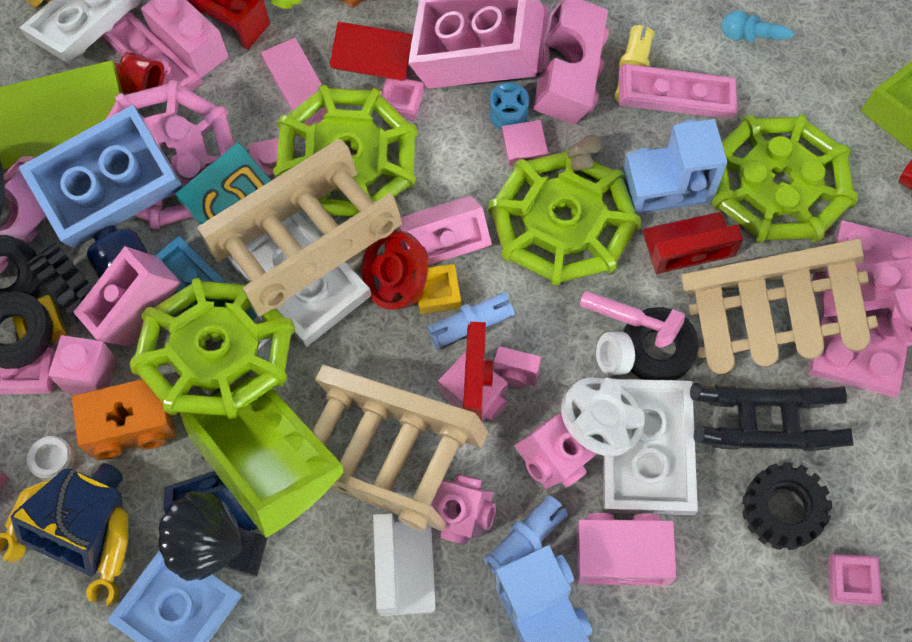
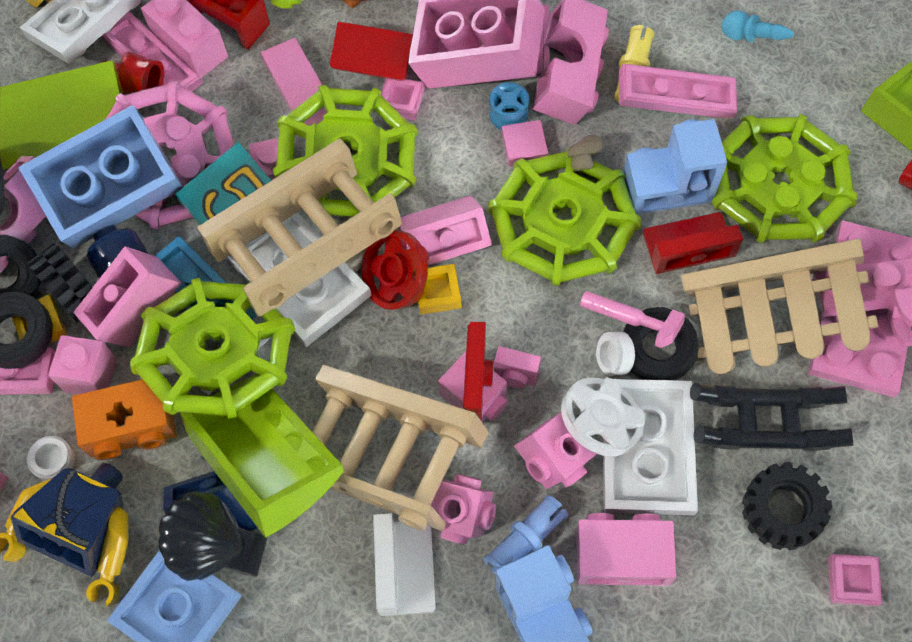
light blue pin [426,291,515,350] -> none

